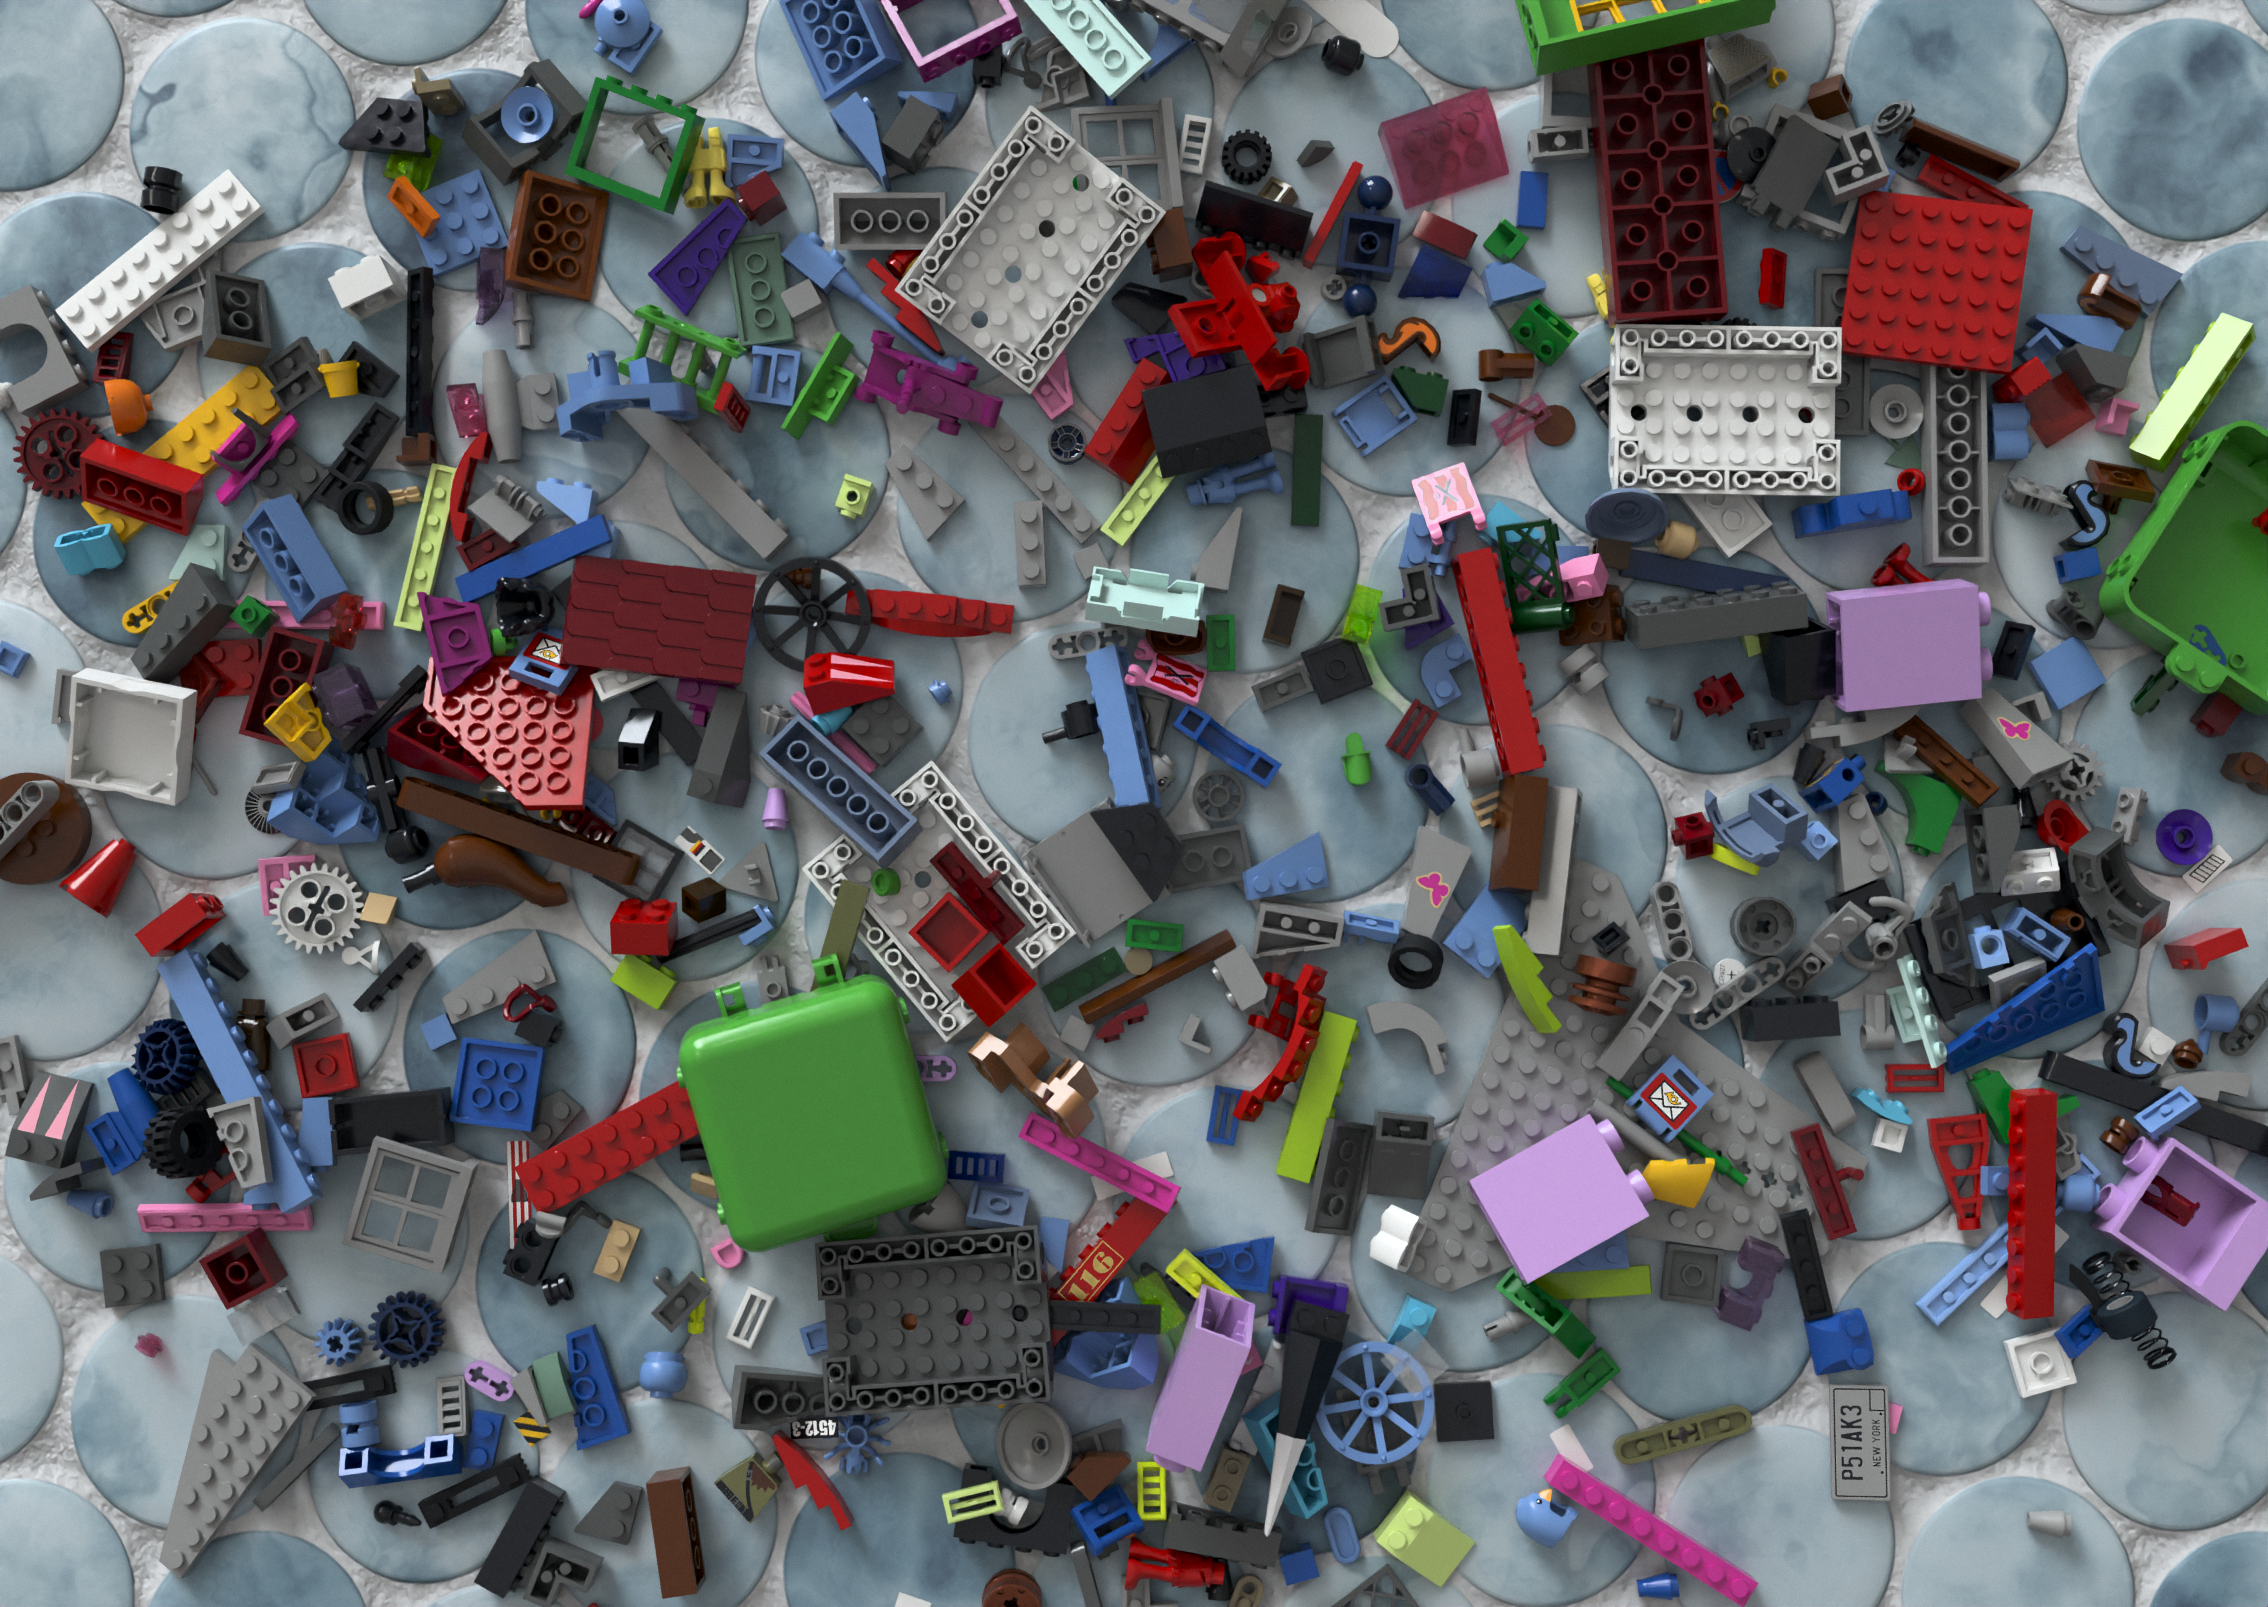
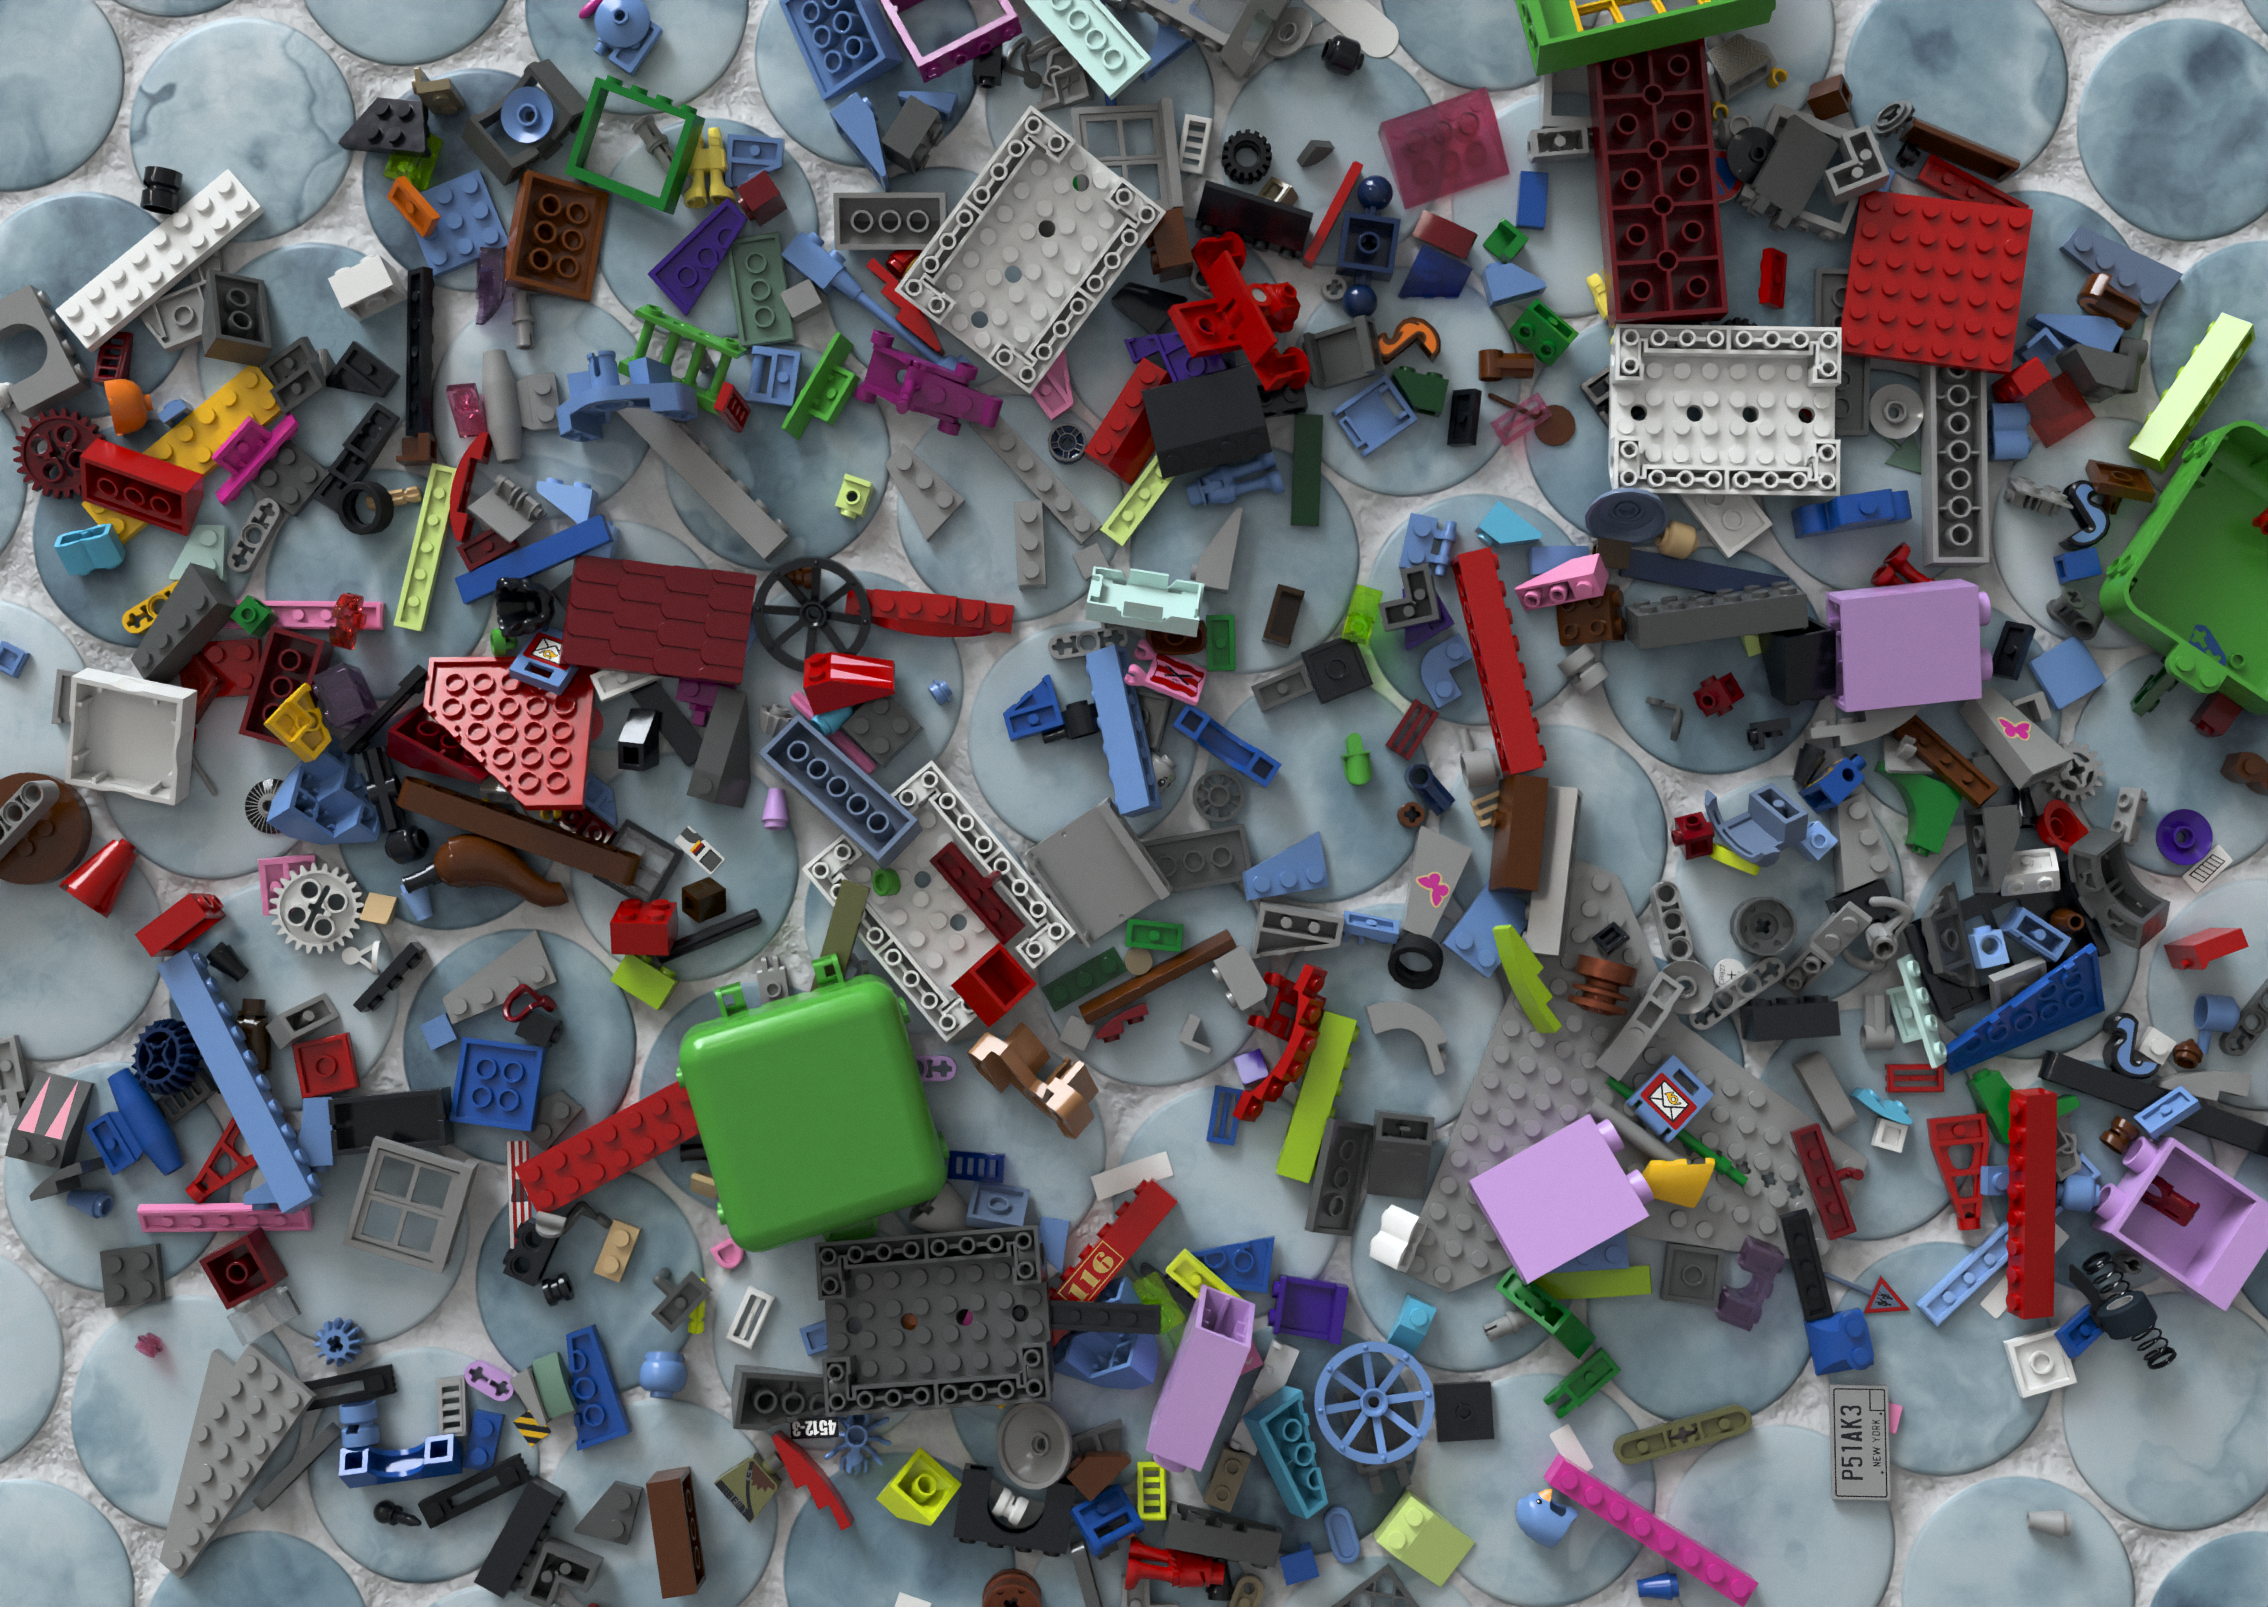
black tyre [142,1105,225,1179] -> none
light grey wing [206,1097,273,1188] -> none
dark grey helmet [210,407,271,473] -> none
medium blue slope [241,493,348,623] -> none
light grey tile [251,761,307,795] -> none
yellow piece [318,360,360,398] -> none
dark blue gear [368,1290,447,1368] -> none
magenta wing [417,592,493,697] -> none
light grey piece [719,842,779,902] -> none
medium blue bracket [739,904,777,948] -> none
red piece [908,892,991,973] -> none
yellowish green tile [942,1480,1005,1524] -> none
dark pink plate [1018,1112,1182,1213] -> none
black wing [1090,801,1185,902] -> none
red slope [1244,251,1280,284] -> none
black plate [1264,1299,1350,1537] -> none
clear piece [1380,1328,1449,1398] -> none
flag [1411,462,1487,546] -> none
dark green piece [1496,518,1575,635] -> none
dark blue hinge [1865,791,1888,816] -> none
red plate [1897,468,1926,496] -> none
bright pink panel [2094,397,2140,437] -> none
none -> medium blue plate [157,399,194,428]
none -> light blue cone [400,884,433,921]
none -> neon yellow slope [876,1447,961,1526]
none -> blue wing [1003,674,1064,742]
none -> slope [1233,1048,1269,1085]
none -> reddish brown bush [1397,802,1425,828]
none -> piece [1823,1272,1910,1314]
none -> dark grey piece [2112,336,2149,394]

